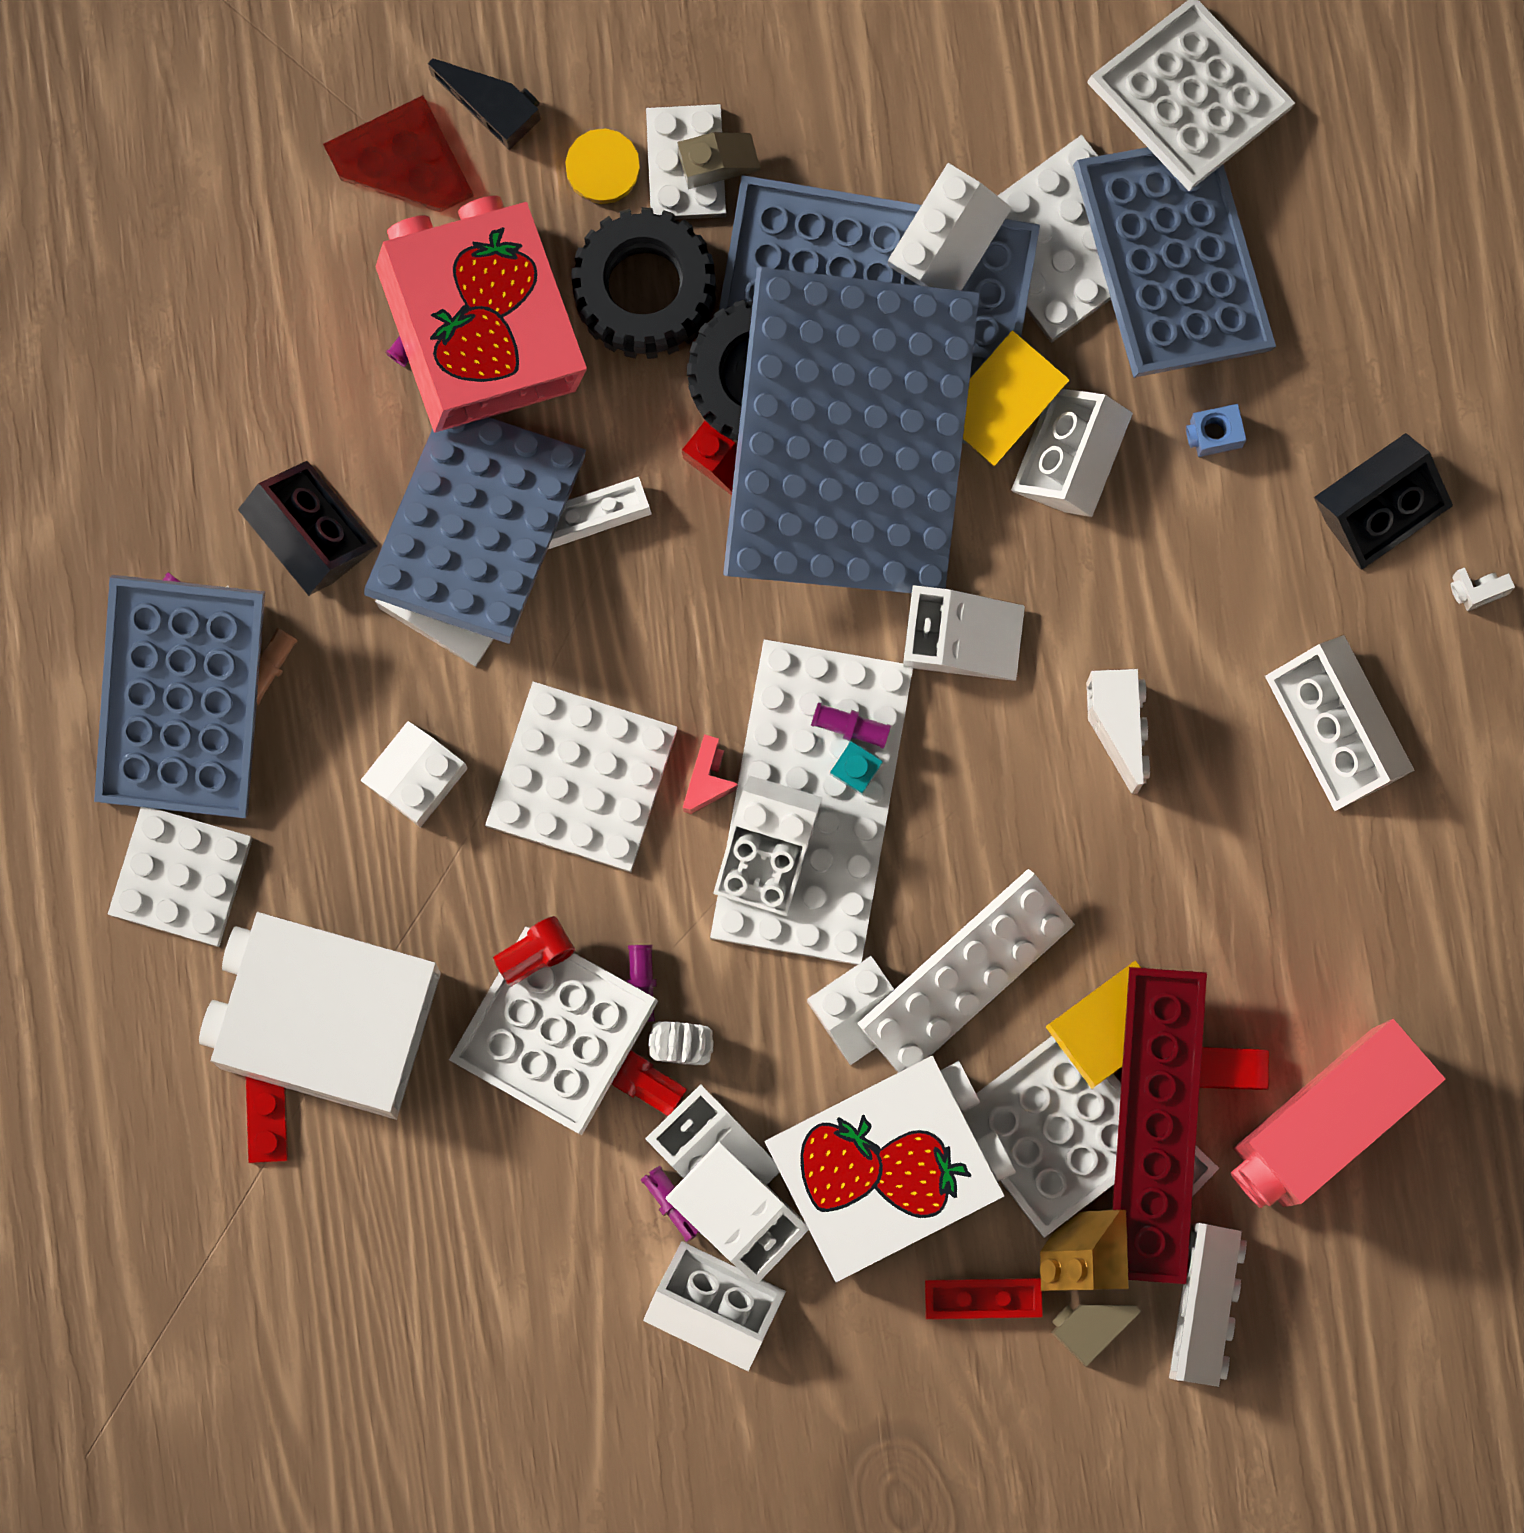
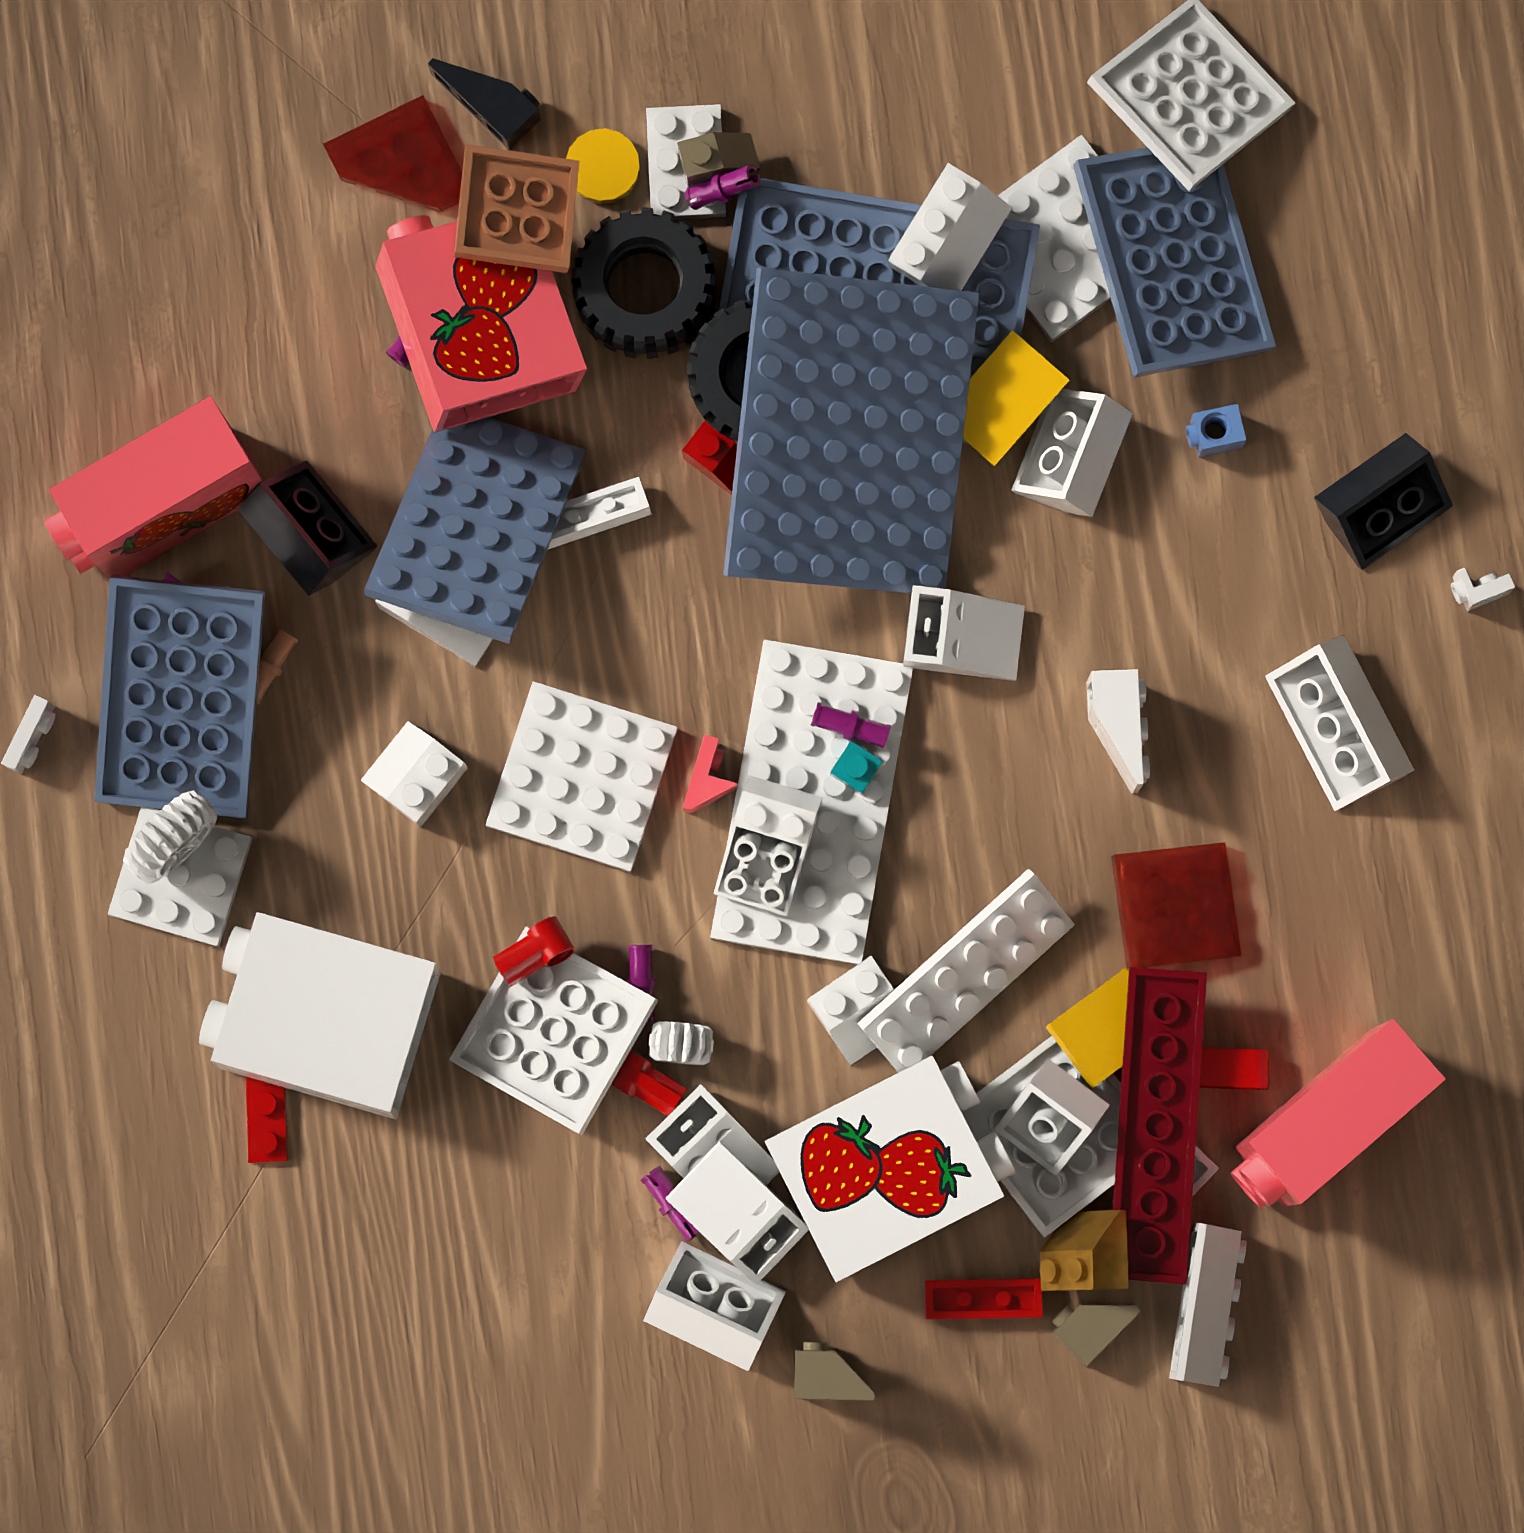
none -> white plate [1,695,55,775]
none -> coral brick [44,396,263,579]
none -> white gear [123,790,218,884]
none -> nougat plate [454,144,579,273]
none -> magenta pin [685,164,761,210]
none -> dark tan slope [795,1342,874,1401]
none -> white slope [994,1058,1110,1176]
none -> clear red plate [1111,842,1242,970]

